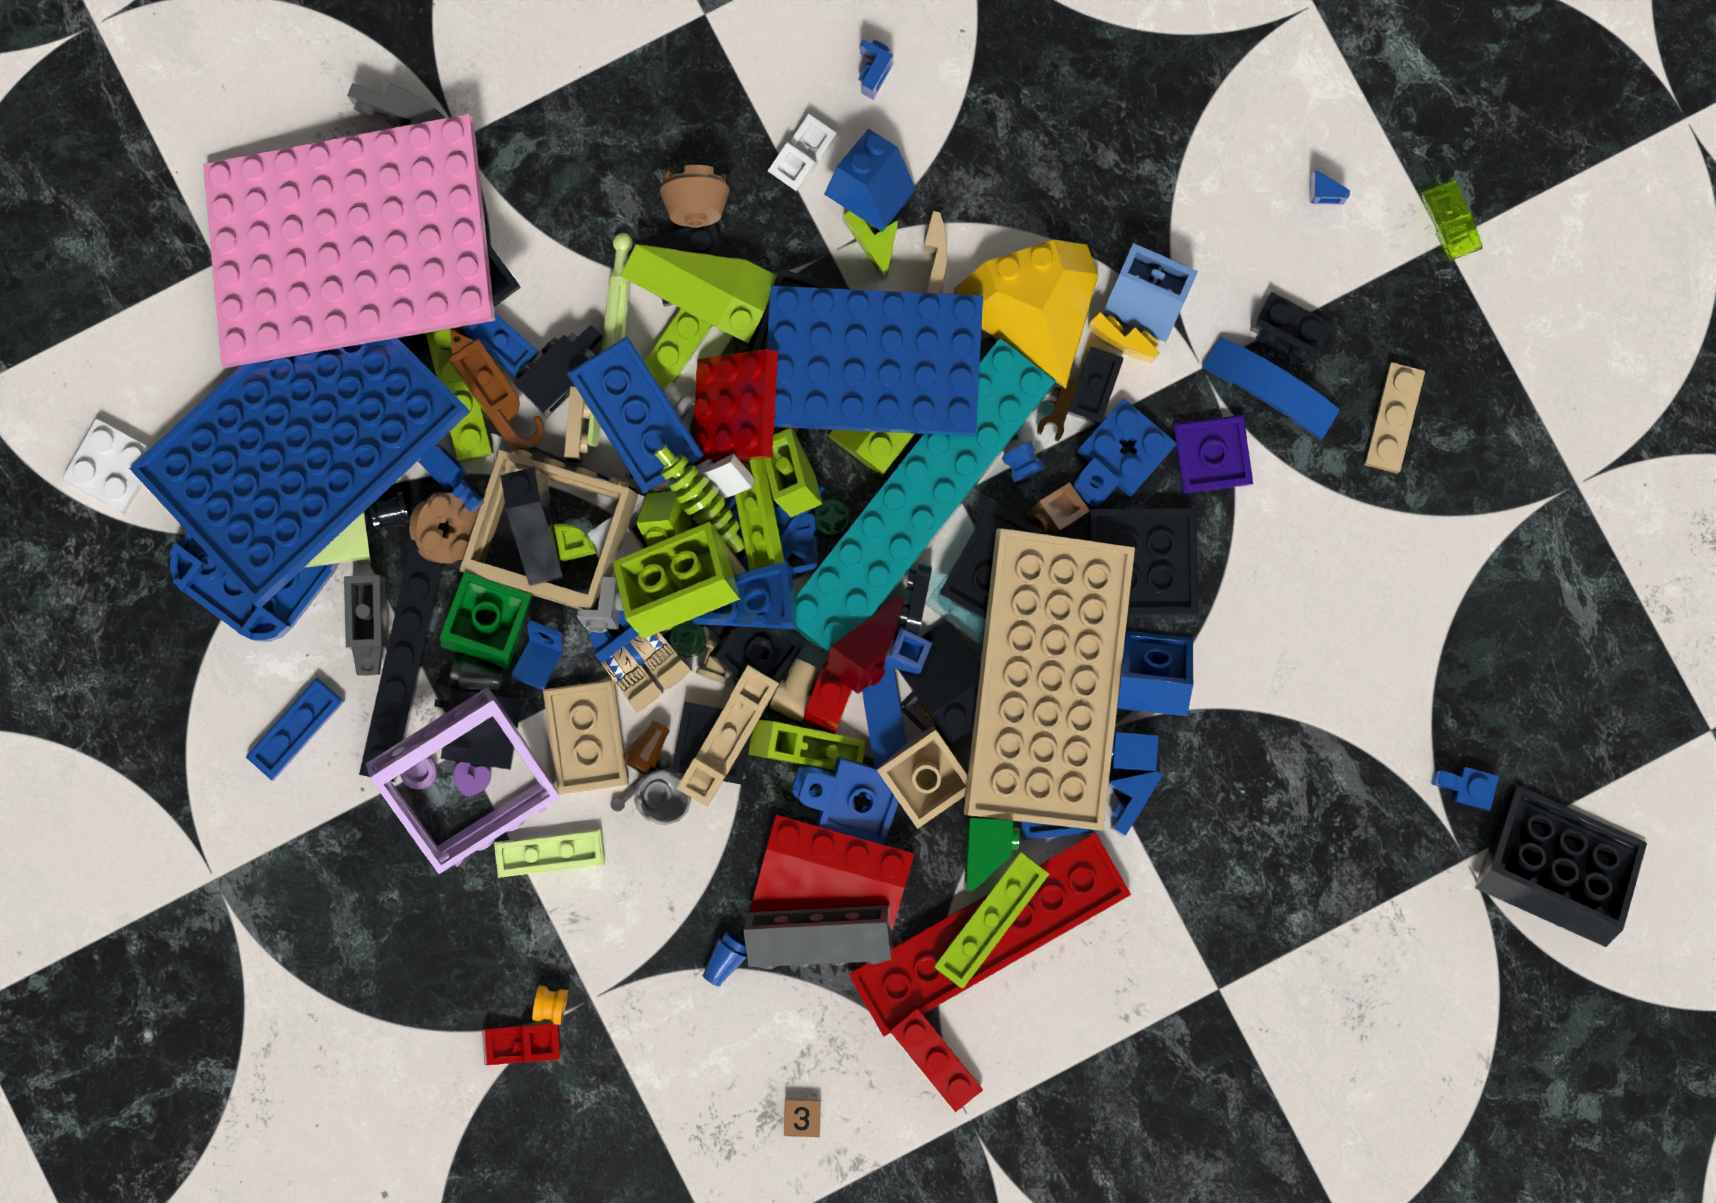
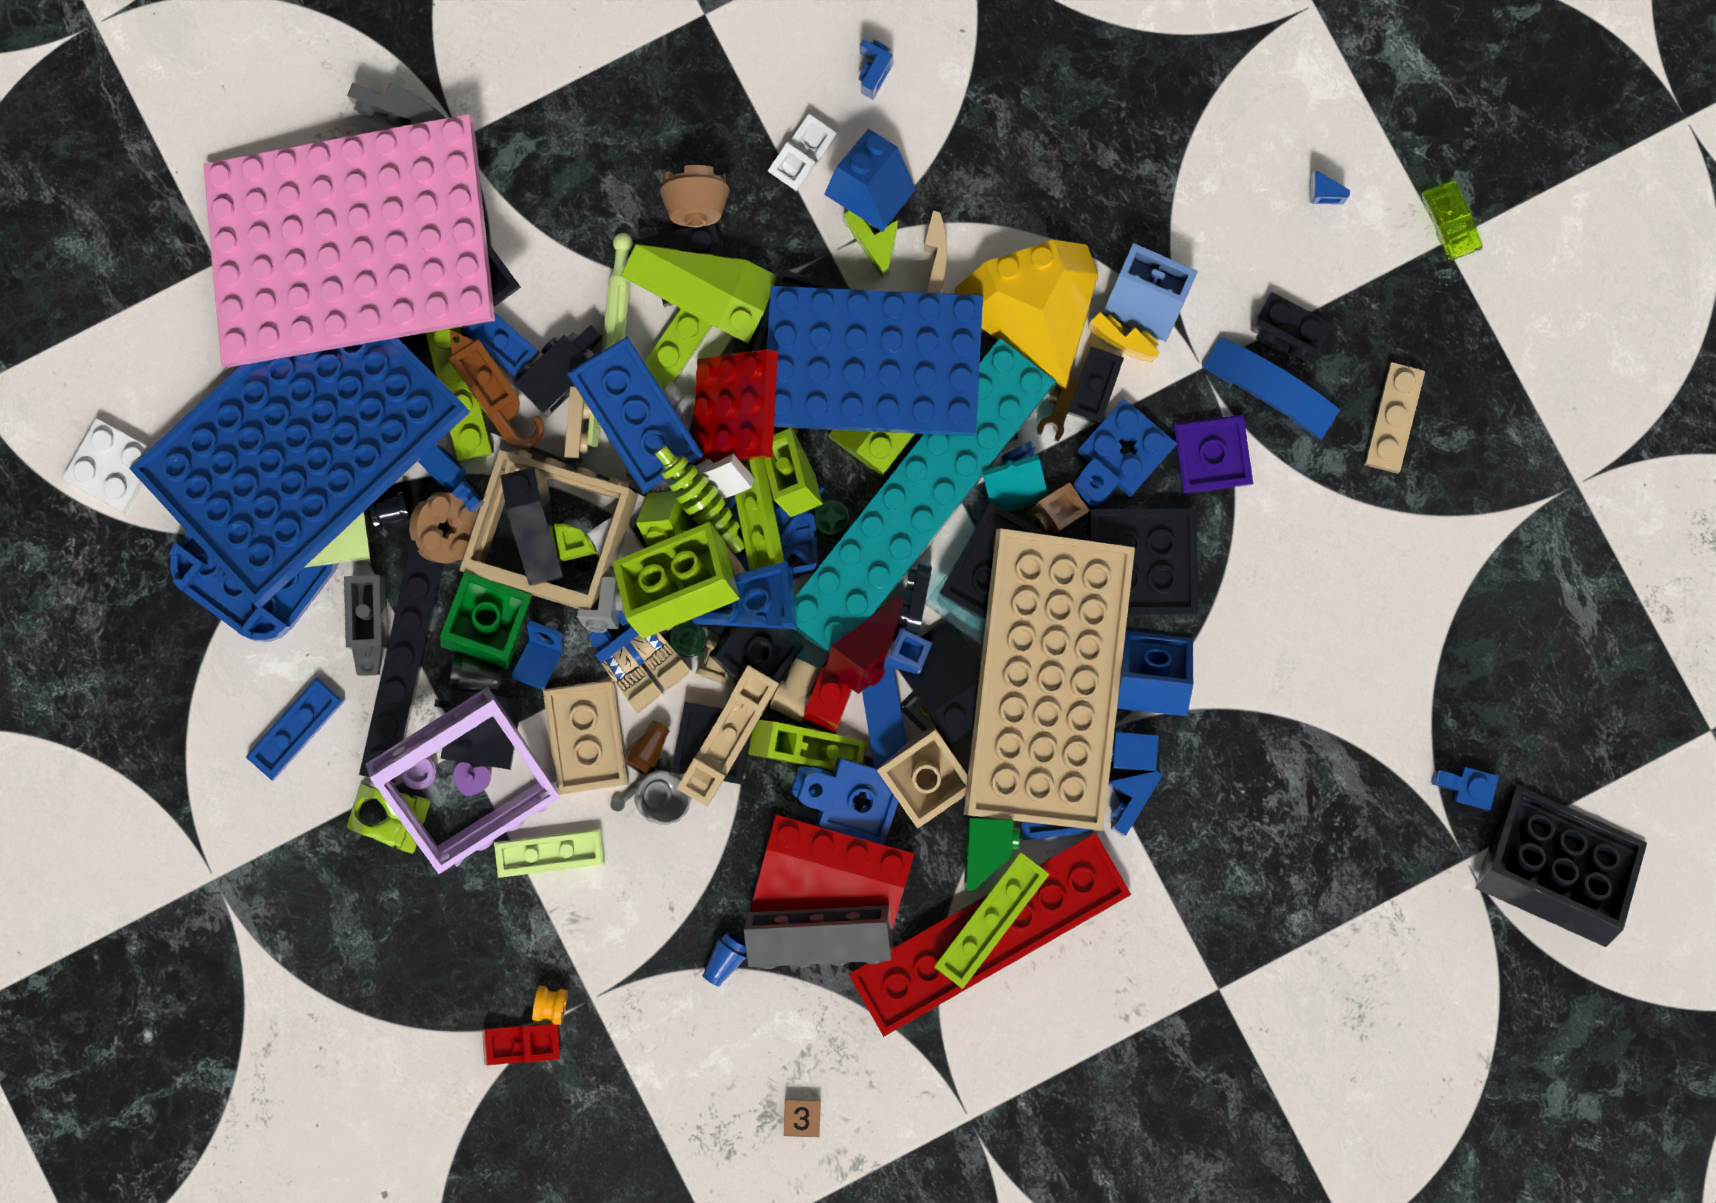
red plate [888,1006,983,1113] -> none
none -> lime piece [347,784,430,854]
none -> teal piece [982,455,1048,512]

